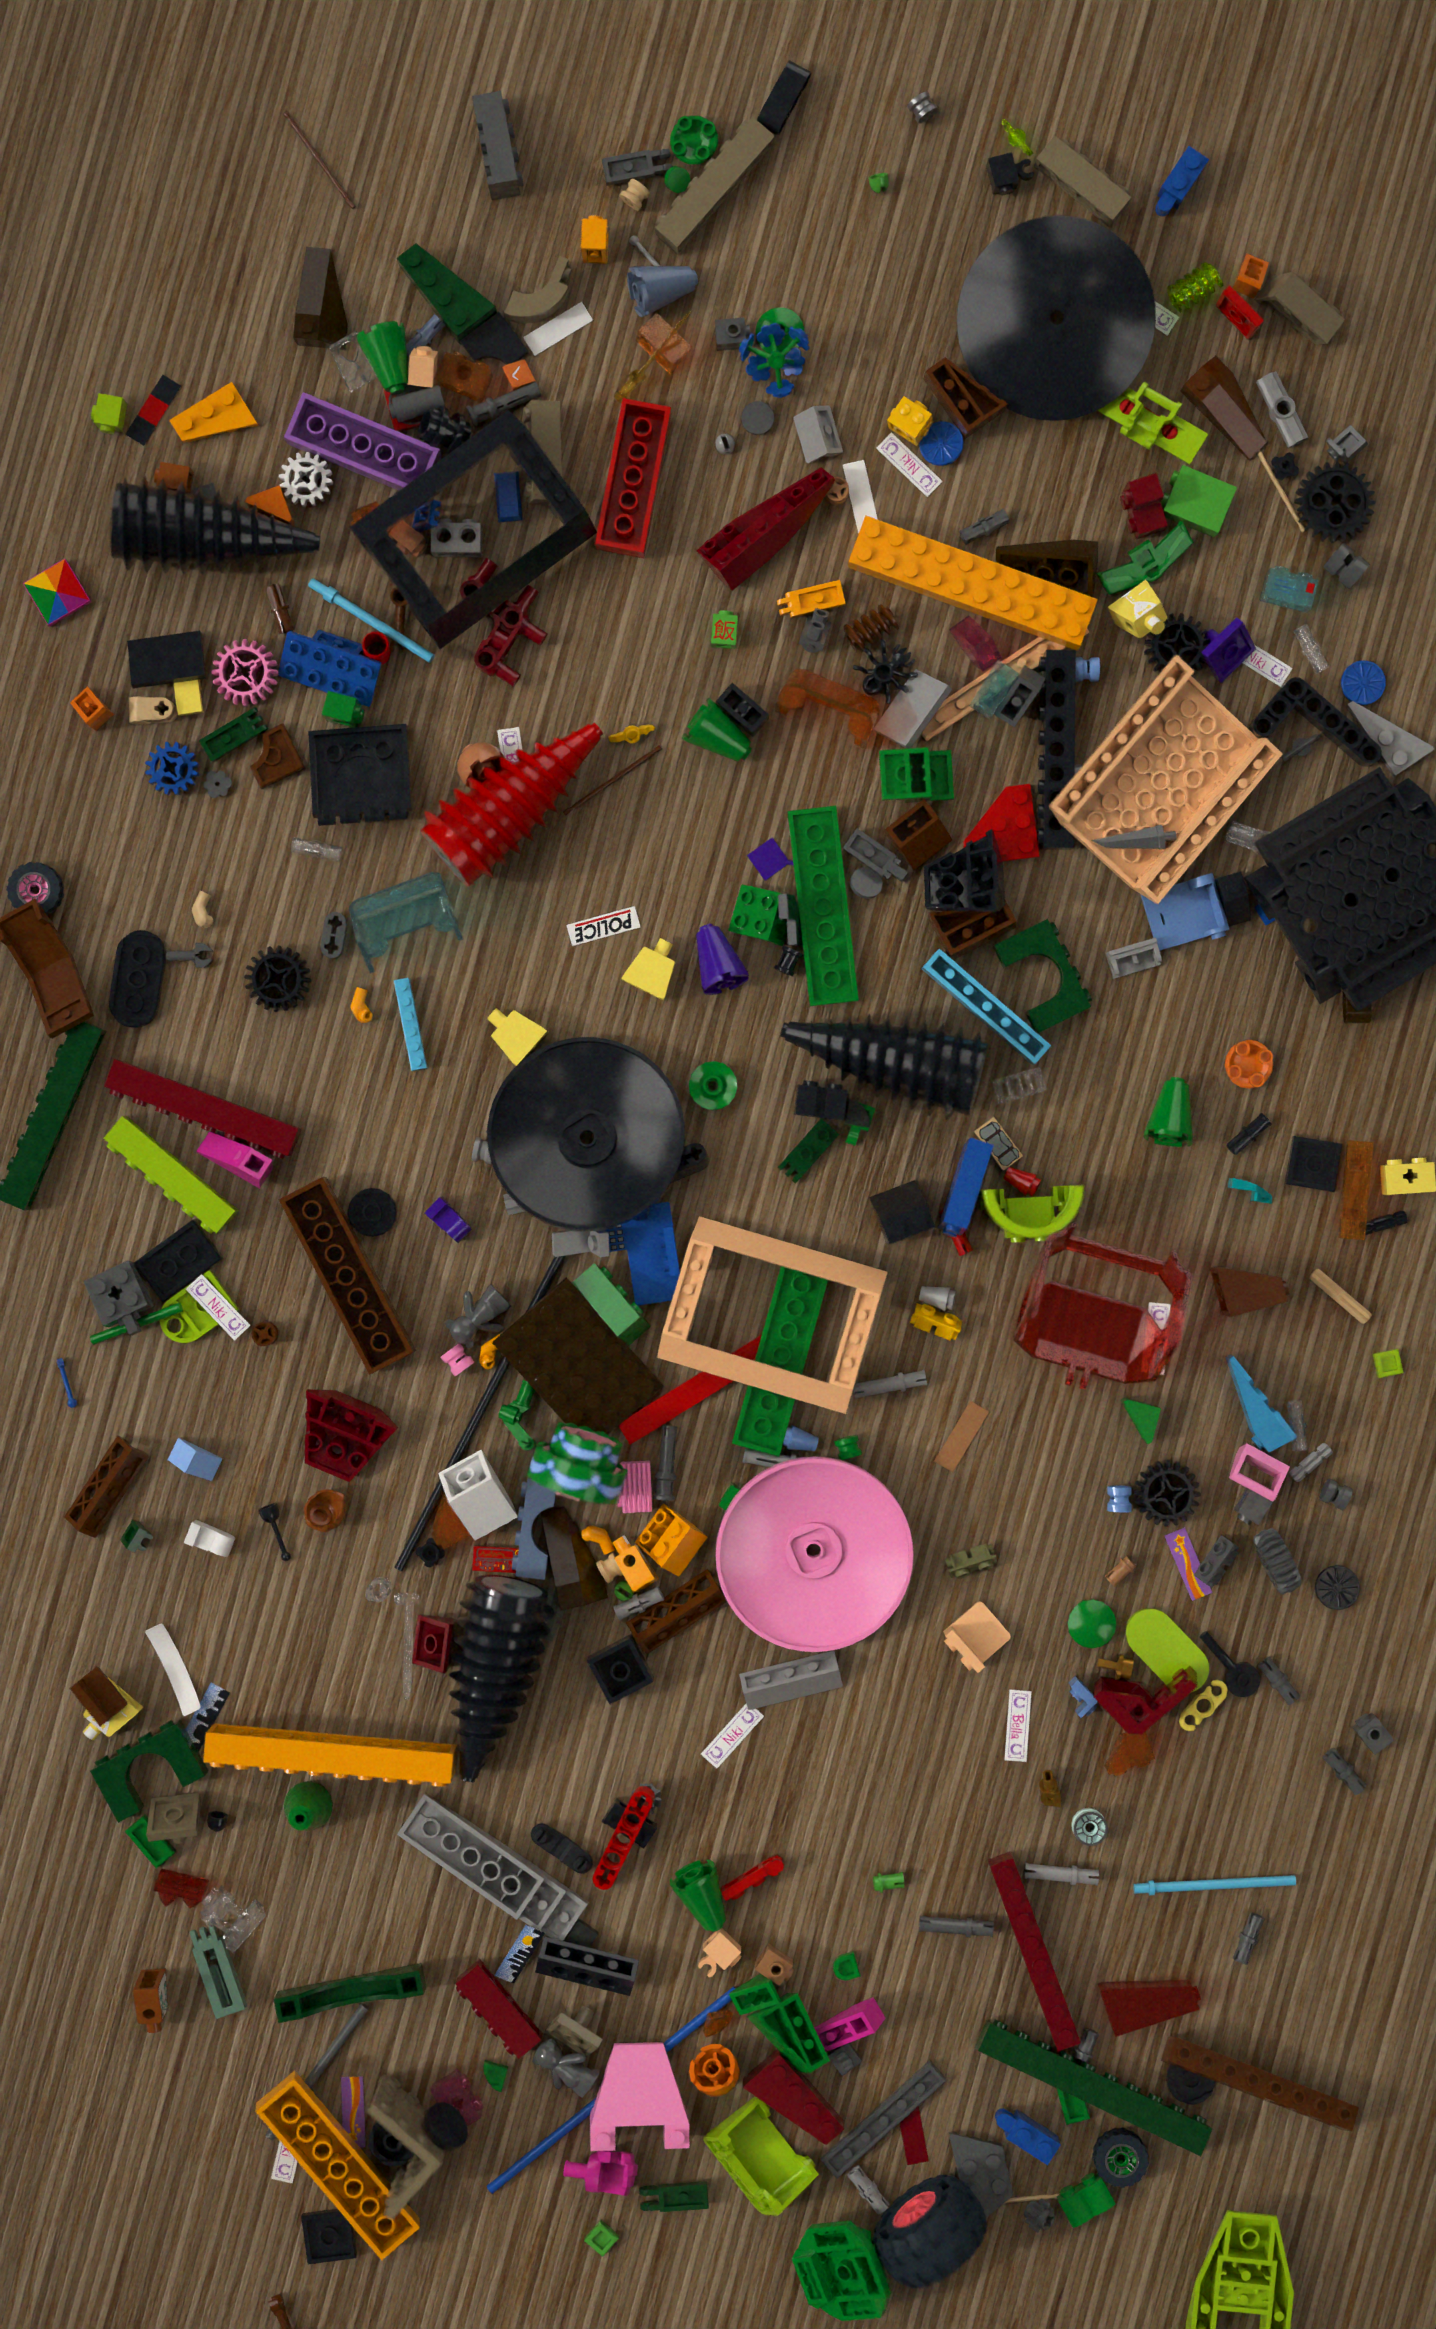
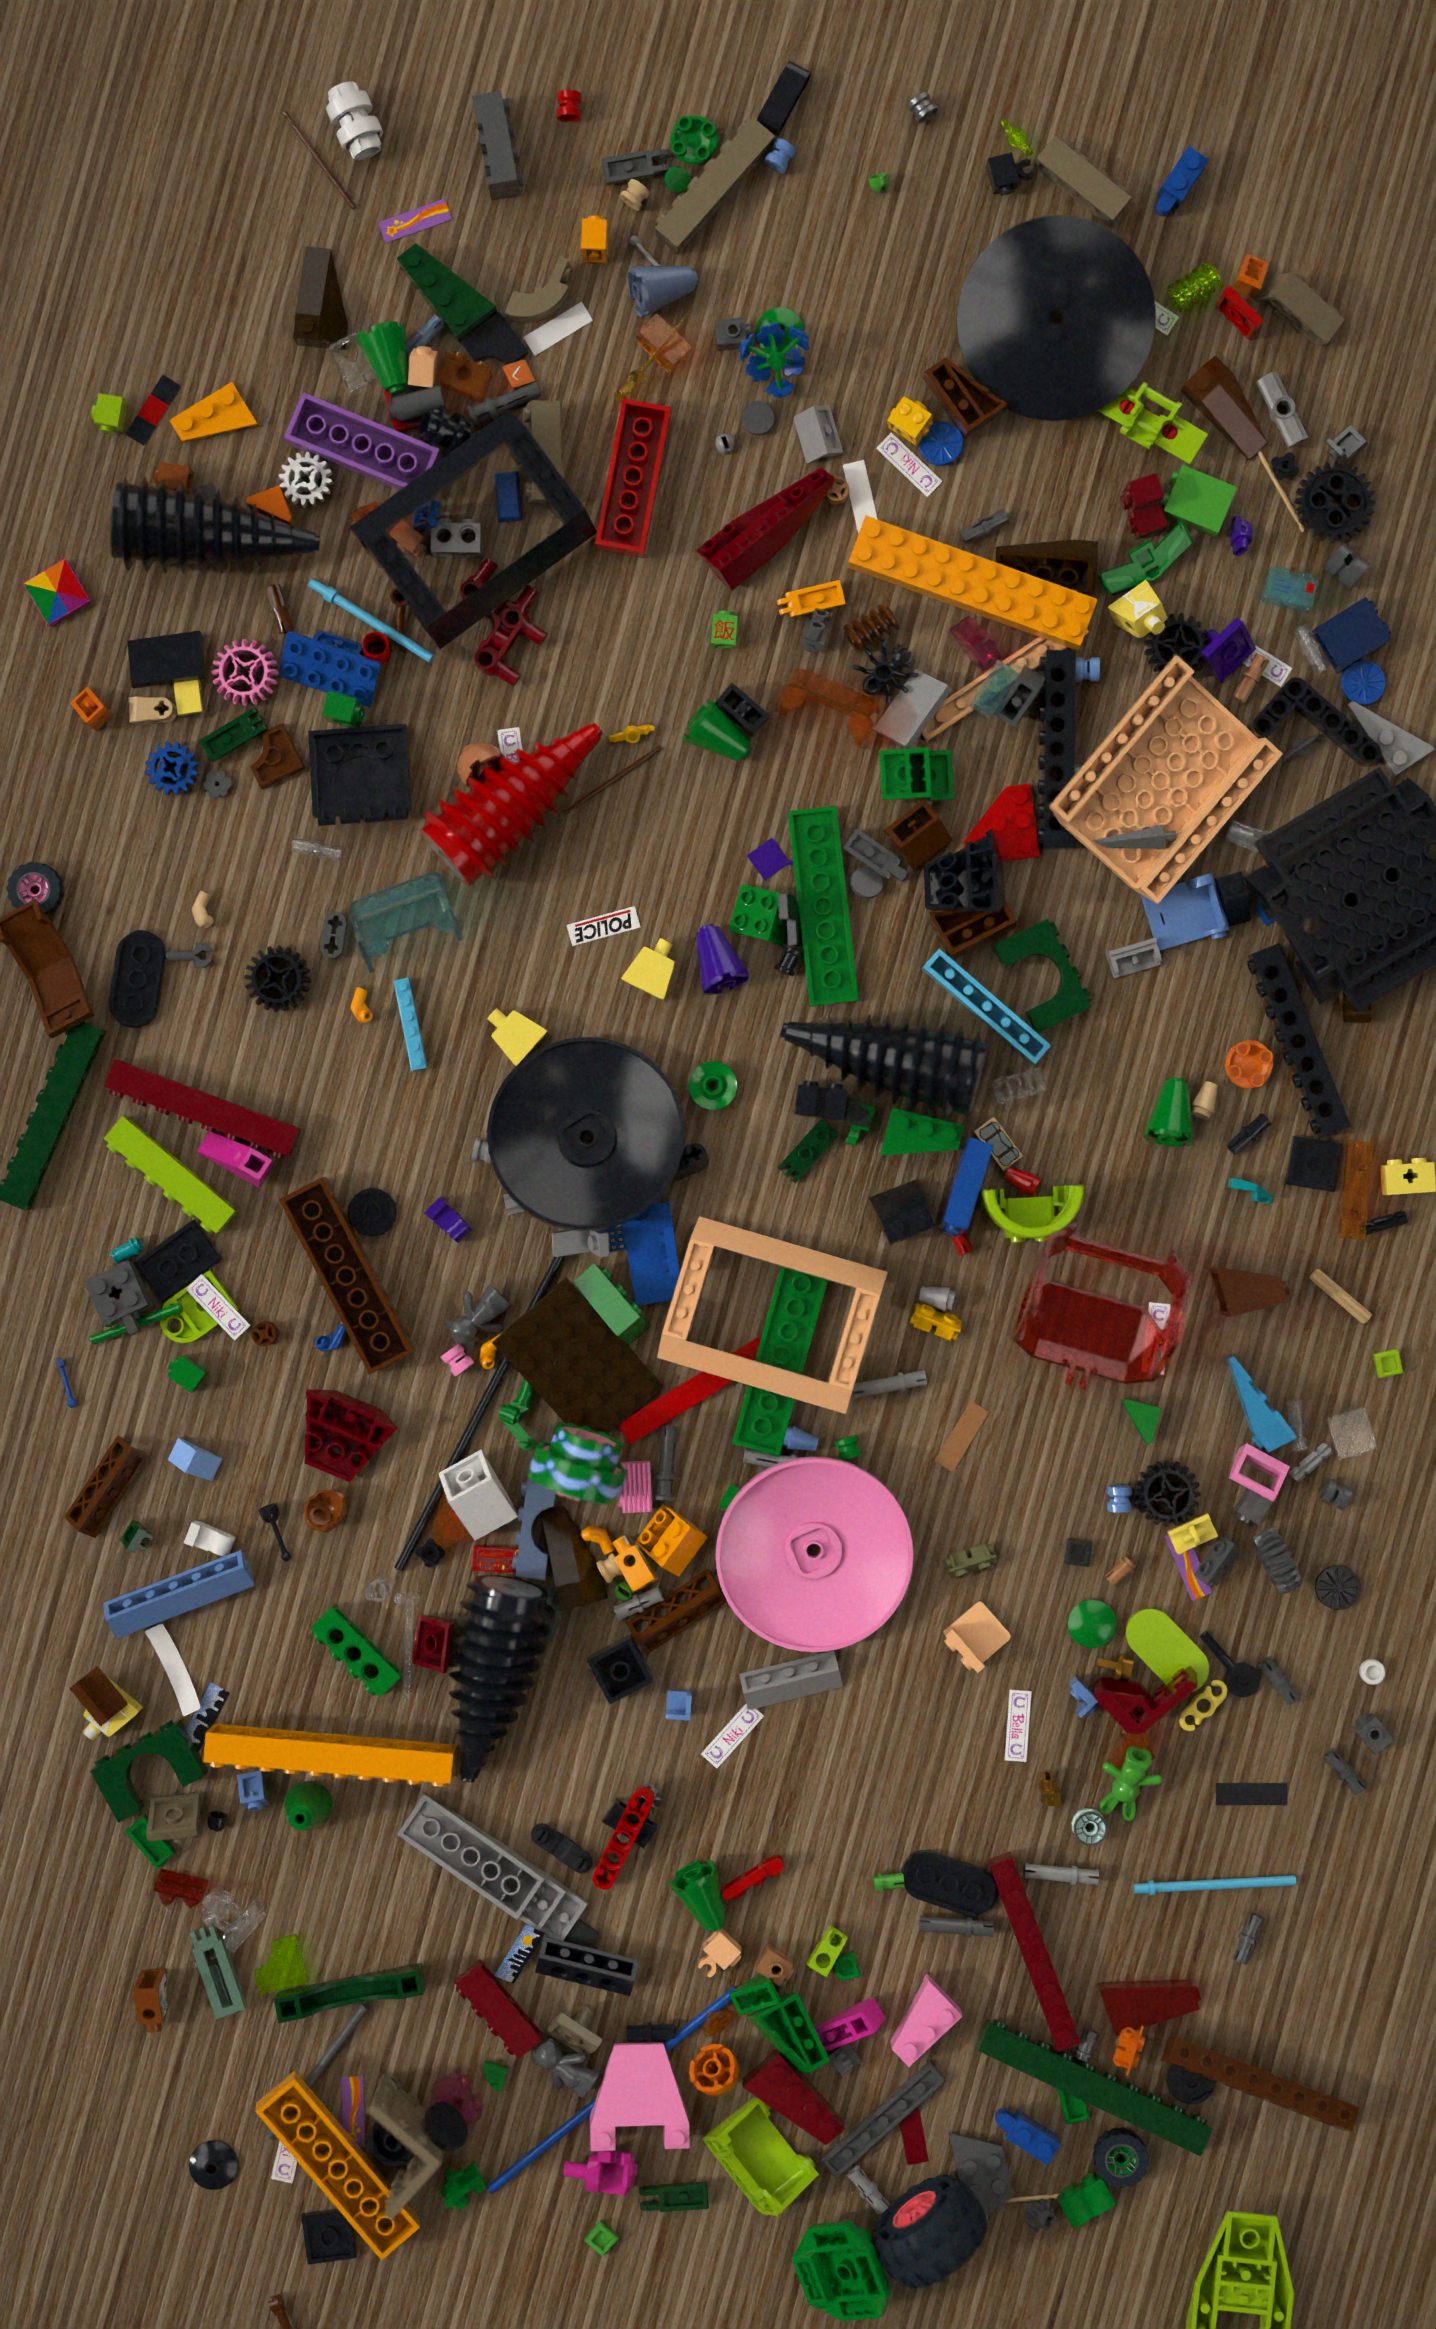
none -> medium blue brick [103,1550,255,1639]
none -> teal pin [110,1237,144,1265]
none -> green brick [167,1355,209,1393]
none -> black dish [189,2140,238,2190]
none -> medium blue bracket [237,1770,269,1811]
none -> clear neon green tile [254,1933,308,1995]
none -> green brick [310,1605,403,1698]
none -> blue arm [315,1323,348,1352]
none -> white piece [326,81,383,160]
none -> medium lavender sticker [378,199,452,243]
none -> green hips [441,2161,487,2210]
none -> red wheel [557,89,582,122]
none -> black axle [626,2022,676,2043]
none -> medium blue panel [665,1689,692,1721]
none -> medium blue wheel [764,138,797,174]
none -> lime leg [806,1925,848,1978]
none -> green wedge [879,1108,964,1156]
none -> bright pink wedge [890,1973,963,2067]
none -> black tile [901,1850,997,1917]
none -> pearl dark grey tile [1064,1539,1092,1567]
none -> bright green animal [1100,1746,1163,1821]
none -> orange hinge [1113,2026,1145,2076]
none -> light yellow hips [1167,1513,1218,1554]
none -> tan cone [1191,1081,1219,1120]
none -> black sticker [1216,1783,1287,1805]
none -> dark purple piece [1230,515,1253,556]
none -> medium nougat axle [1234,654,1270,703]
none -> black brick [1247,943,1351,1138]
none -> dark blue brick [1311,597,1392,673]
none -> clear piece [1326,1407,1378,1460]
none -> white tile [1359,1659,1385,1685]

